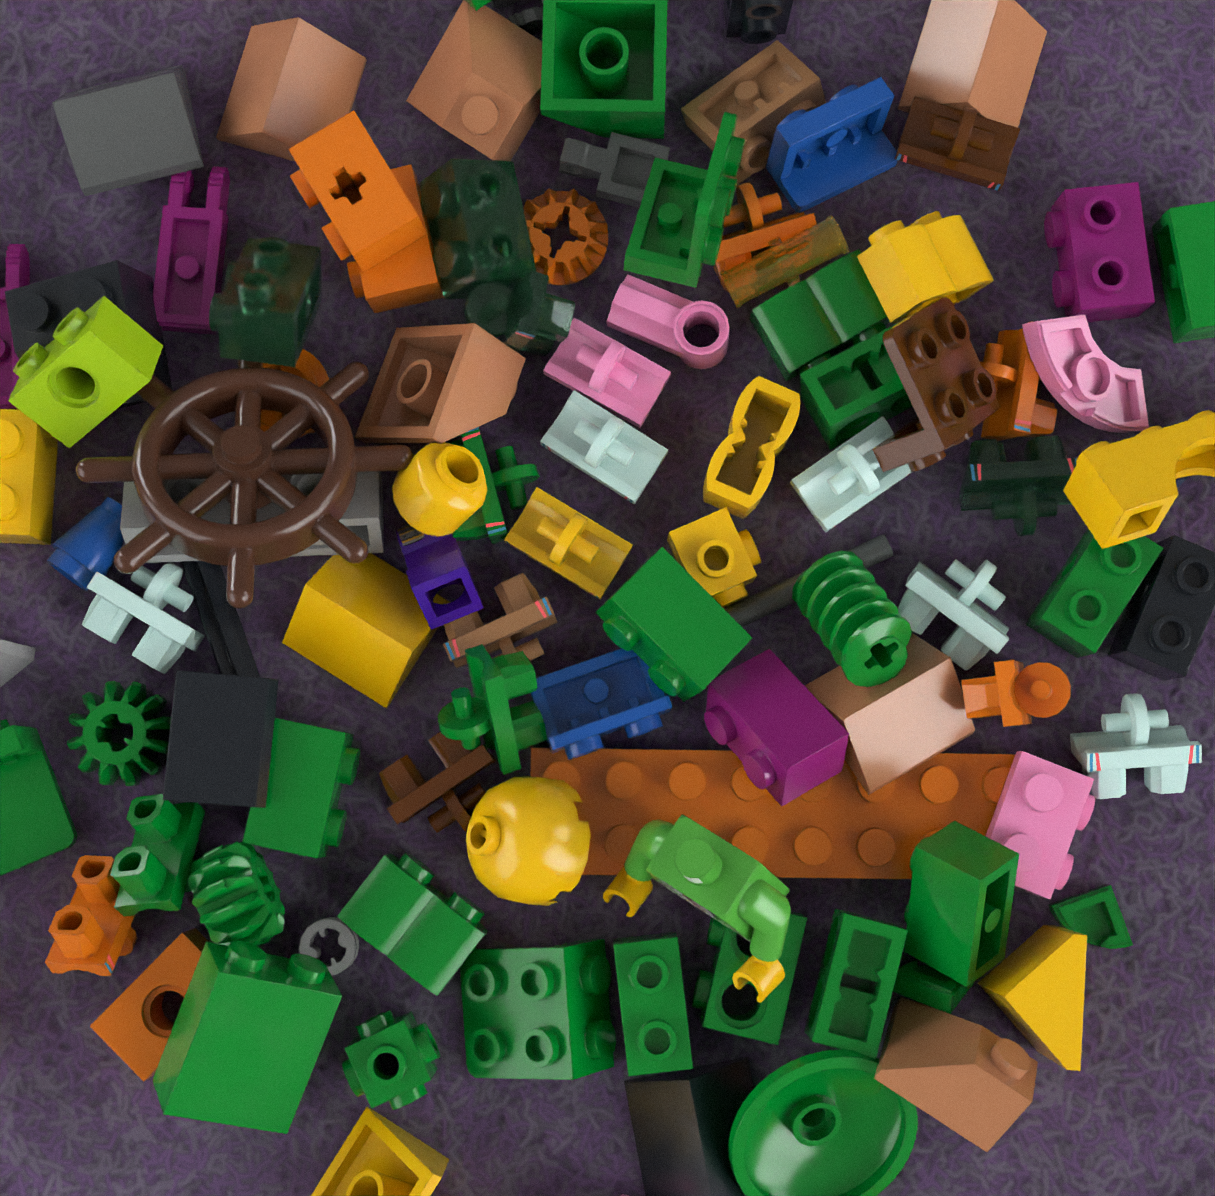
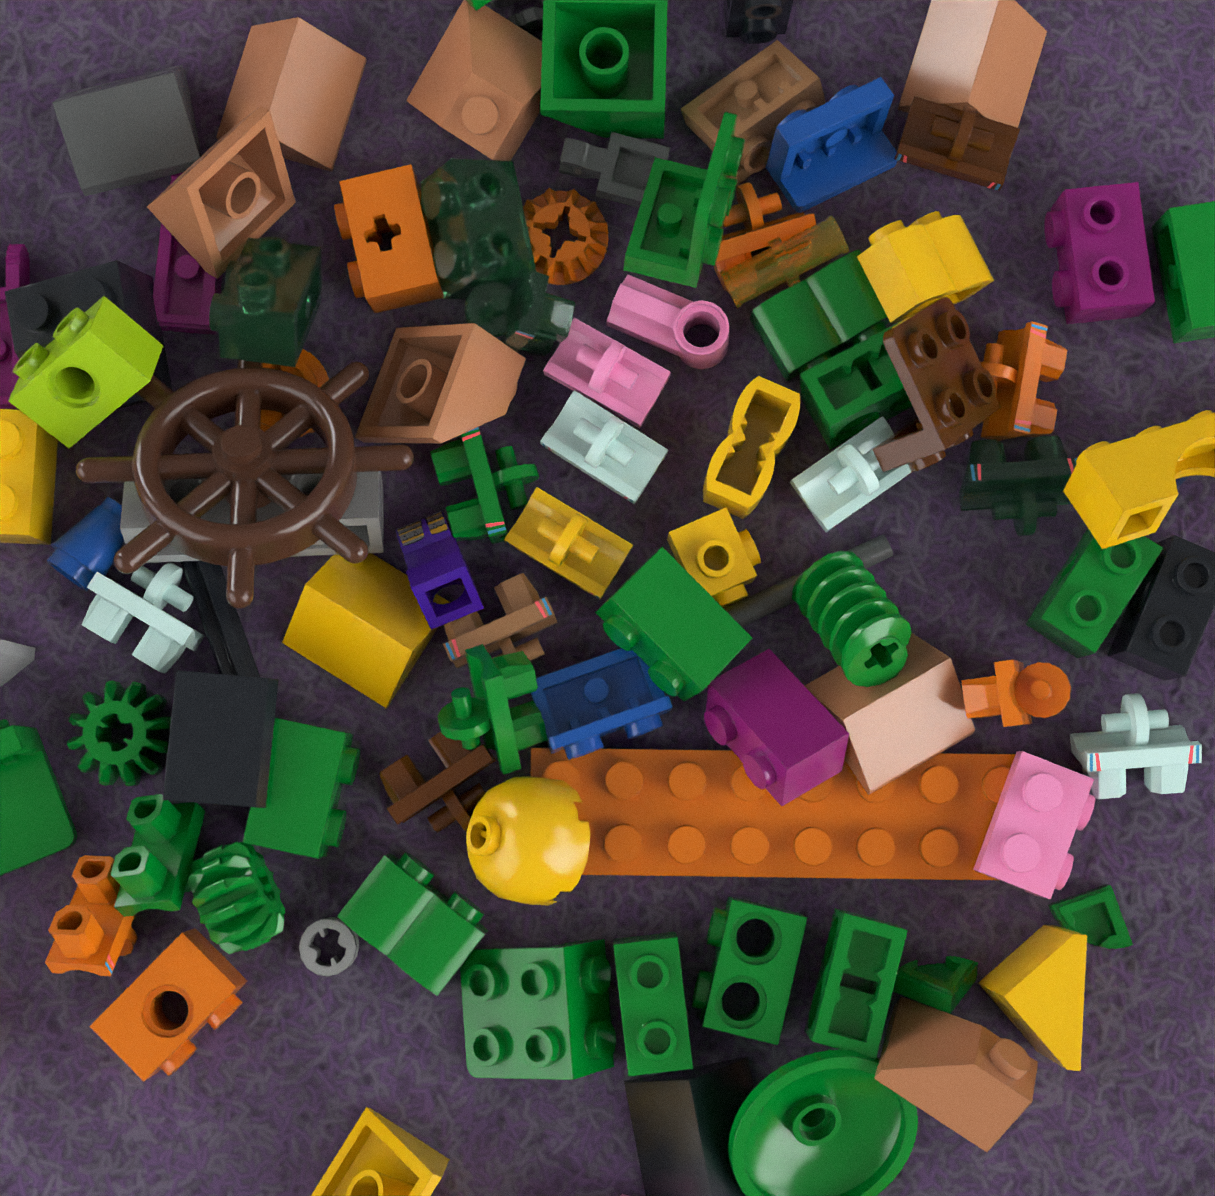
green brick [153,941,342,1134] -> none
orange brick [288,110,427,273] -> none
green brick [342,1010,440,1110] -> none
yellow head [392,442,487,537] -> none
bright green torso [603,814,791,1003] -> none
light aqua hips [897,559,1009,670] -> none
green brick [904,821,1019,987] -> none
bright pink tile [1022,315,1149,433] -> none
none -> nougat slope [147,106,296,279]

